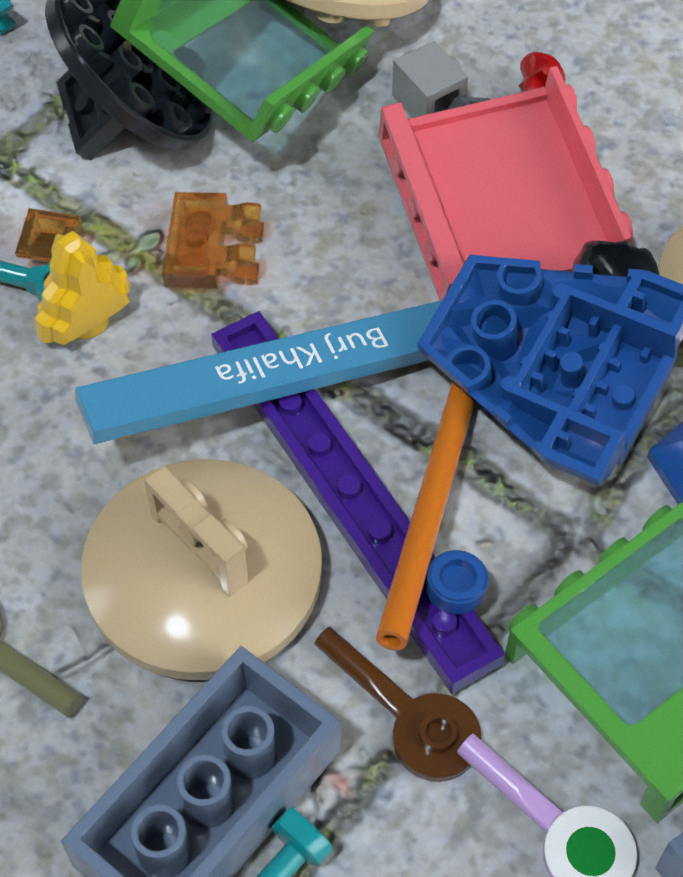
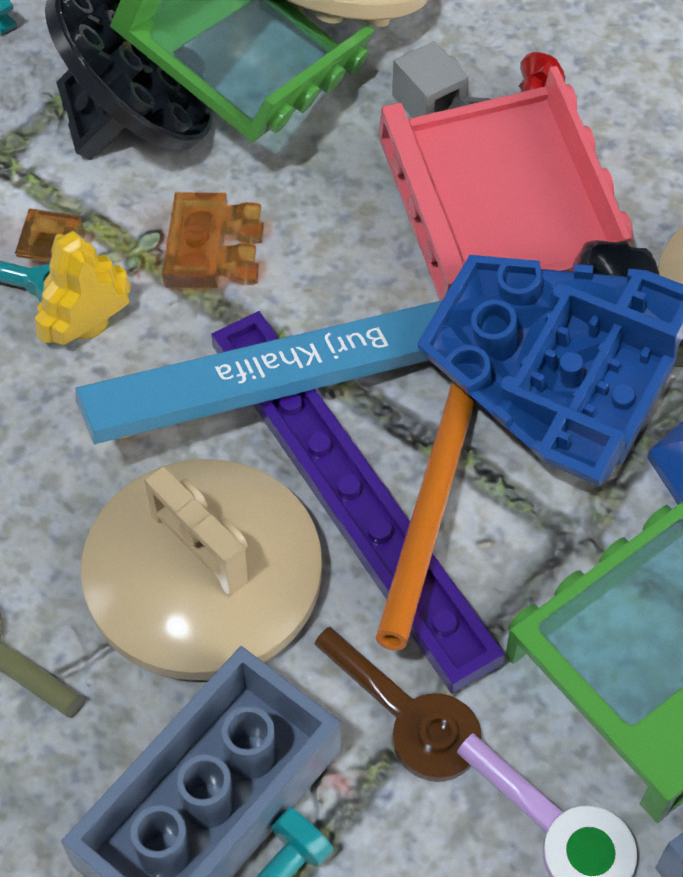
blue tile [425,550,489,614] -> none

